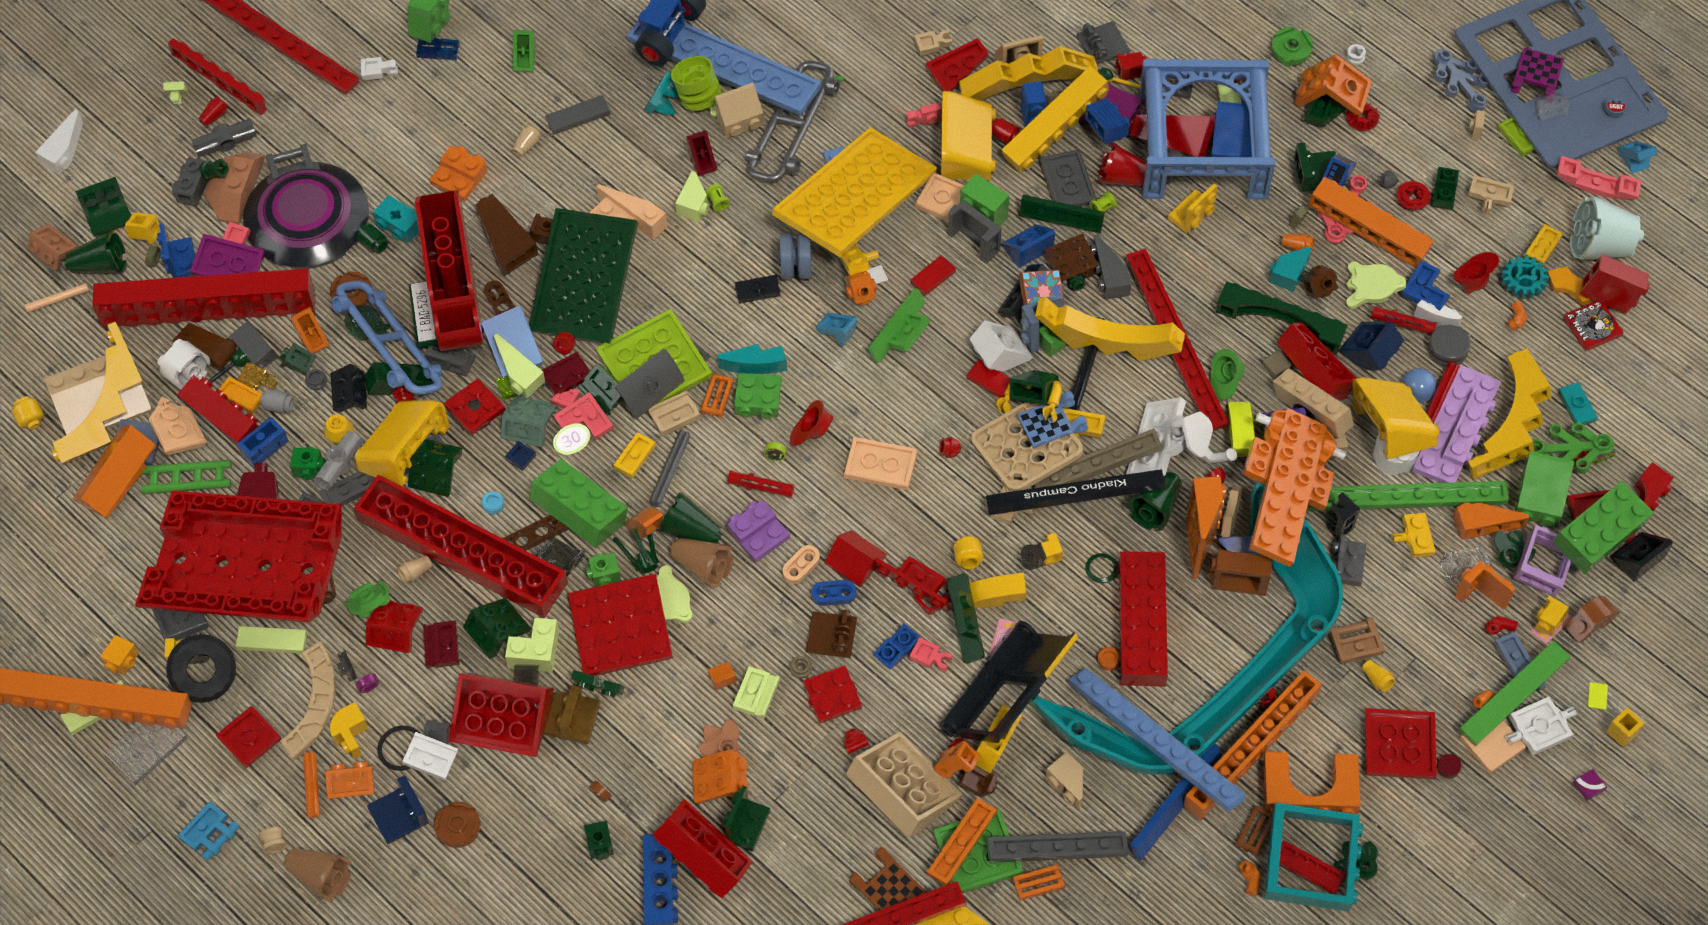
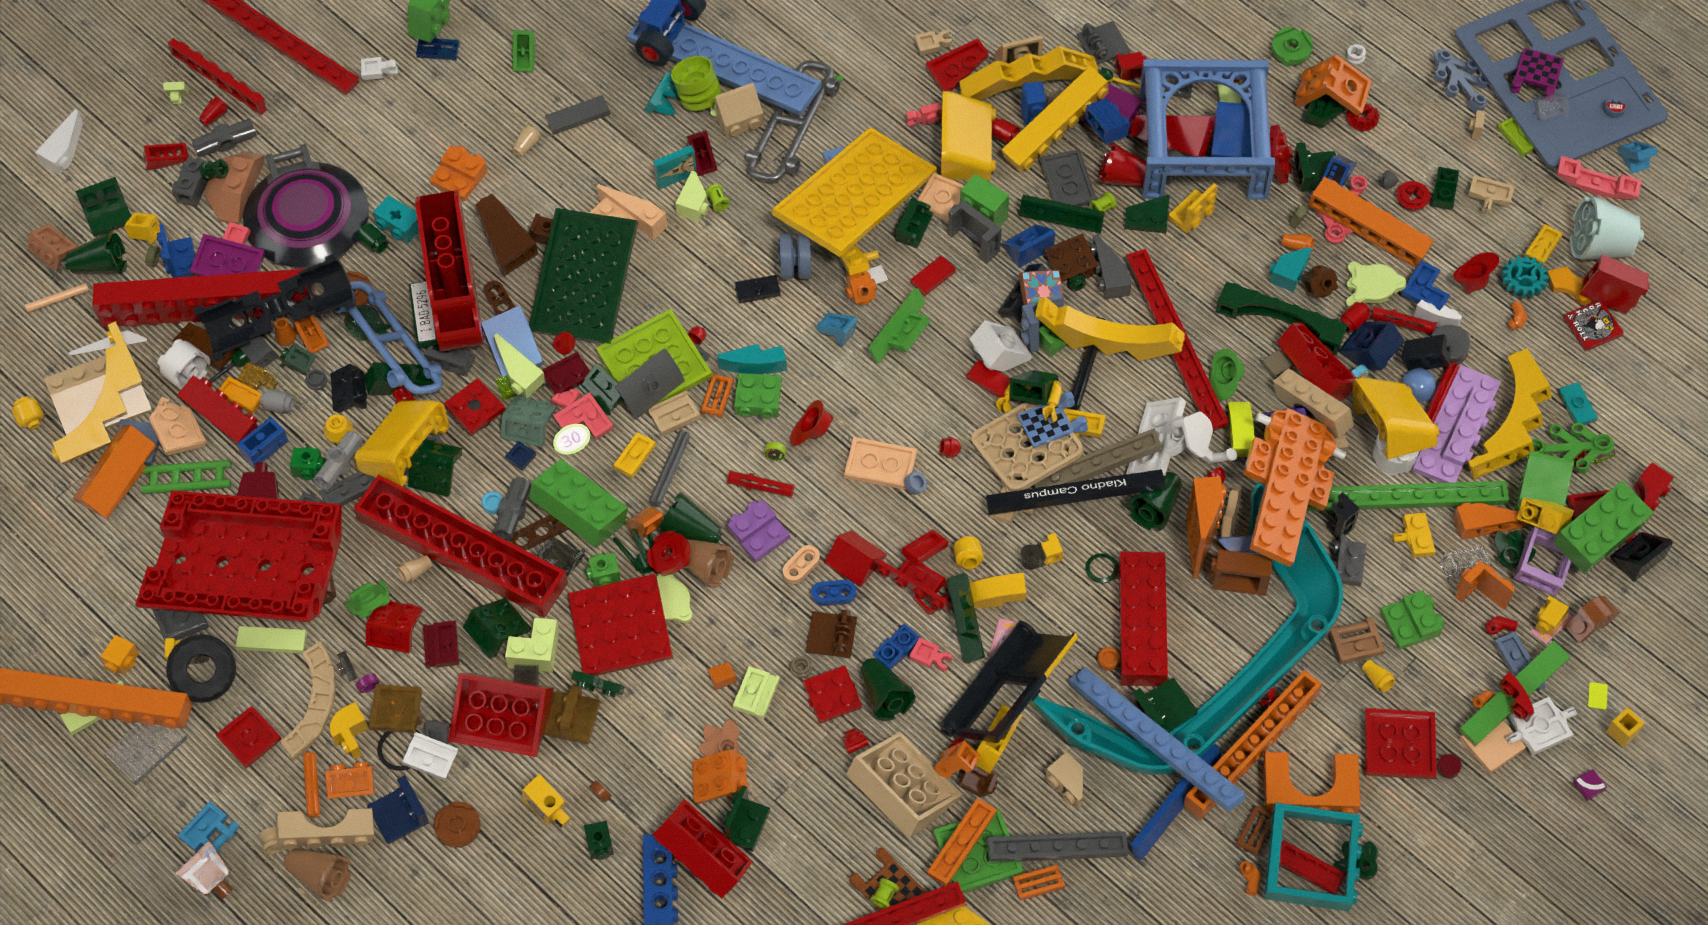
none -> white sticker [69,330,147,355]
none -> red slope [143,143,189,170]
none -> torso [175,841,233,900]
none -> black piece [193,253,356,361]
none -> orange cone [275,318,296,346]
none -> tan arch [276,808,374,849]
none -> pearl gold bracket [369,684,423,733]
none -> dark grey piece [493,477,531,541]
none -> yellow torso [522,774,571,828]
none -> red plate [647,531,691,576]
none -> teal tile [653,146,697,190]
none -> red hinge [688,326,706,345]
none -> dark green cone [860,658,916,721]
none -> lime bush [870,878,899,909]
none -> dark green hinge [896,197,933,249]
none -> red tile [901,530,949,566]
none -> sand blue tile [904,471,927,495]
none -> dark green wing [1124,195,1170,233]
none -> dark green bracket [1132,678,1198,733]
none -> red plate [1270,124,1293,184]
none -> red brick [1340,302,1370,333]
none -> medium azure tile [1351,365,1370,378]
none -> bright green plate [1380,590,1444,650]
none -> black hinge [1401,334,1451,371]
none -> red slope [1499,672,1535,723]
none -> yellow slope [1517,498,1574,535]

